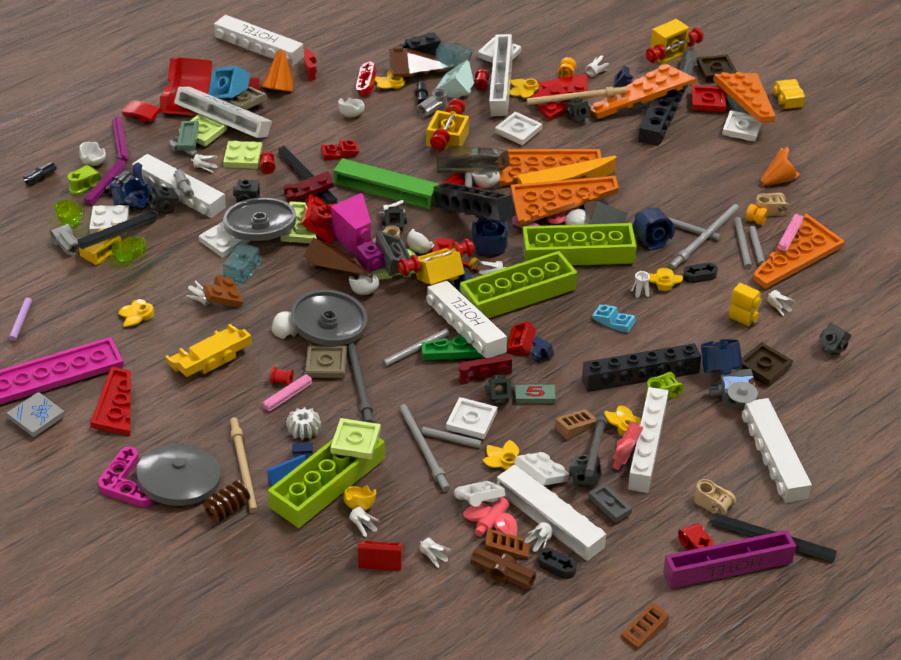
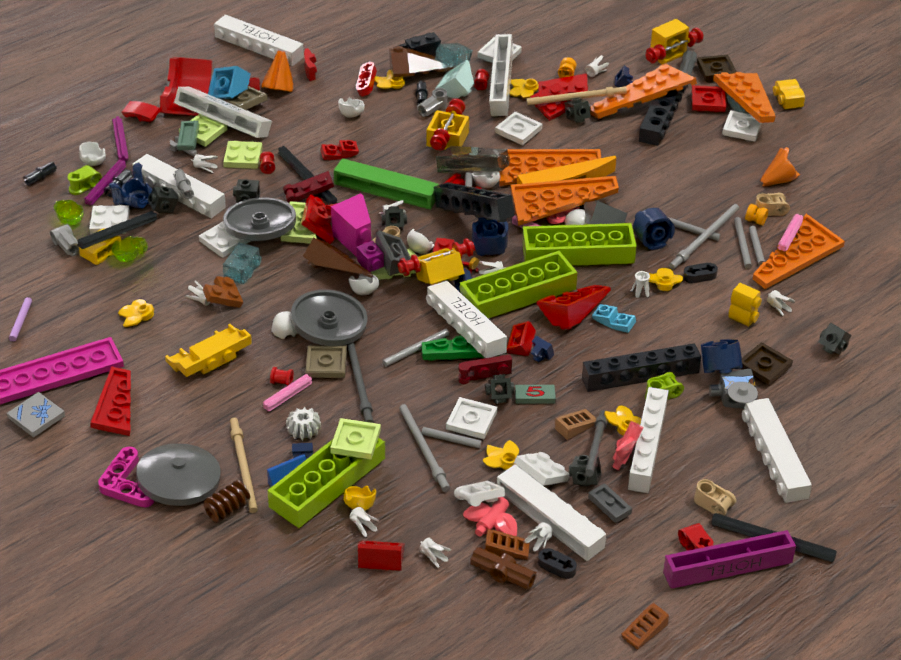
none -> red wedge [537,285,611,330]

